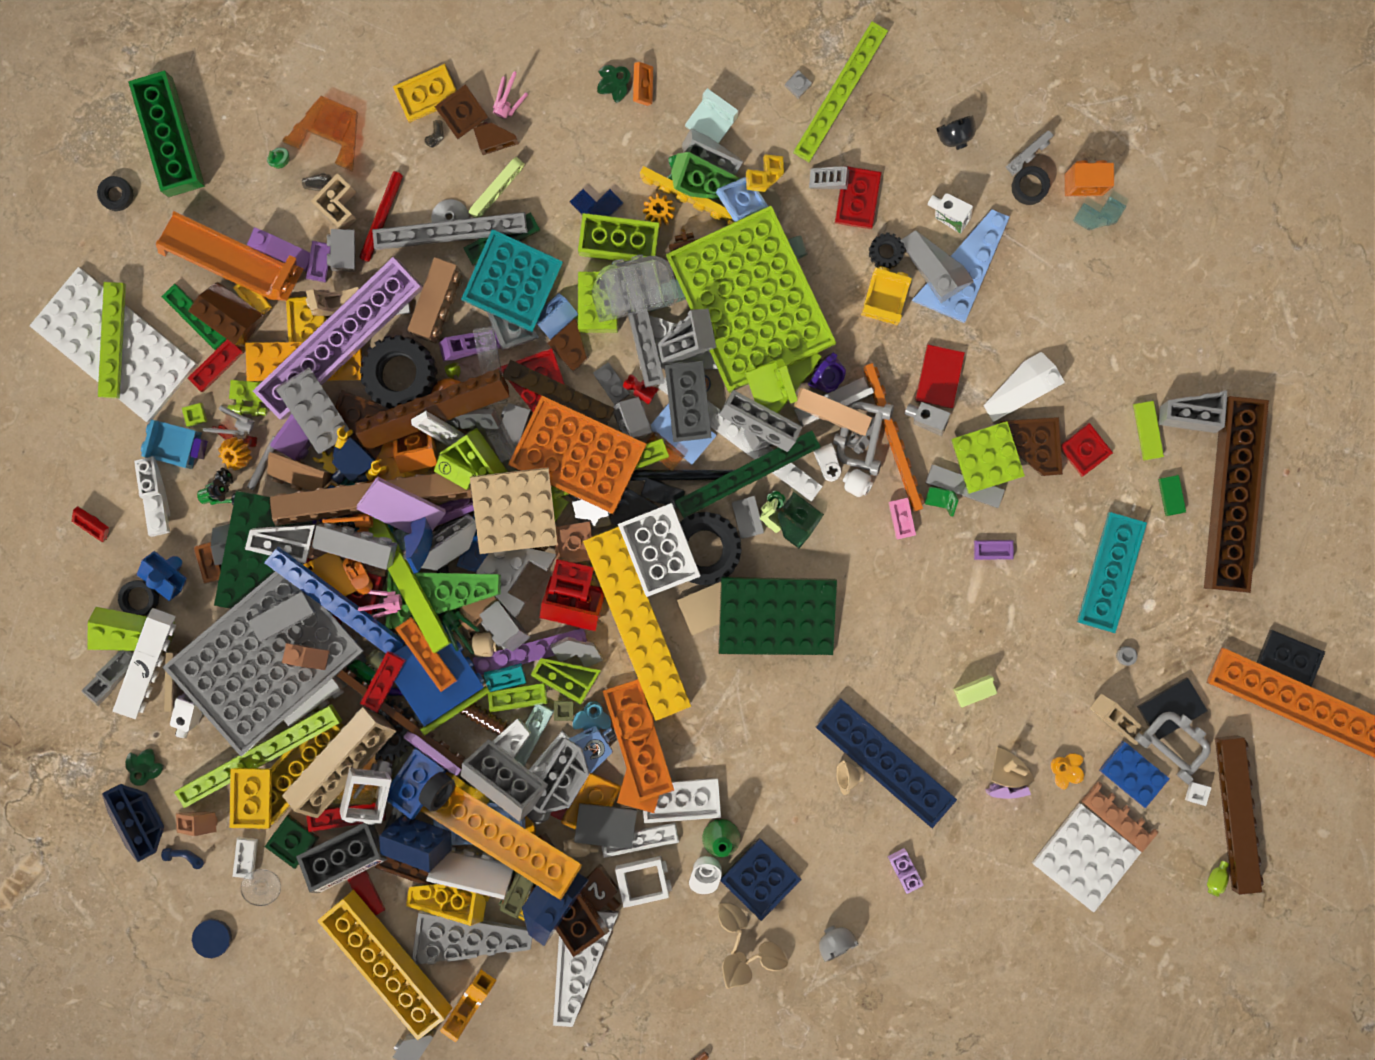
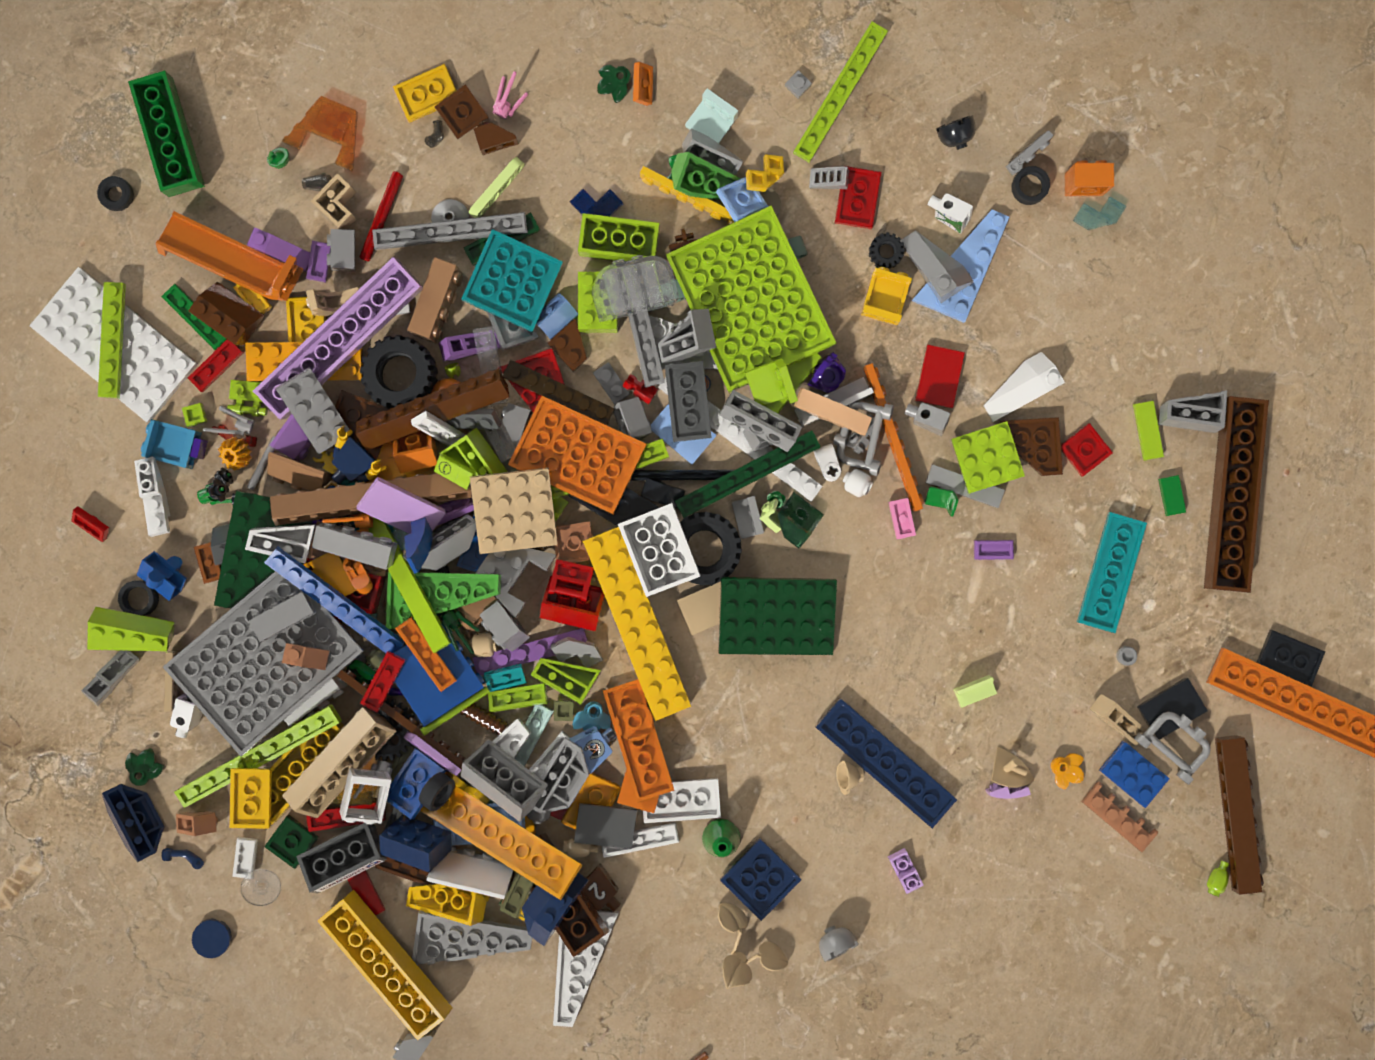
white brick [113,608,176,719] -> none
bright pink plant [358,590,402,619] -> none
light orange arch [440,970,497,1042] -> none
piece [572,500,613,529] -> none
white window [615,856,672,908] -> none
light orange gear [642,193,675,227] -> none
clear orange tile [646,431,685,470] -> none
white cap [689,856,722,894] -> none
white plate [1032,803,1141,912] -> none
white plate [1185,782,1211,806] -> none

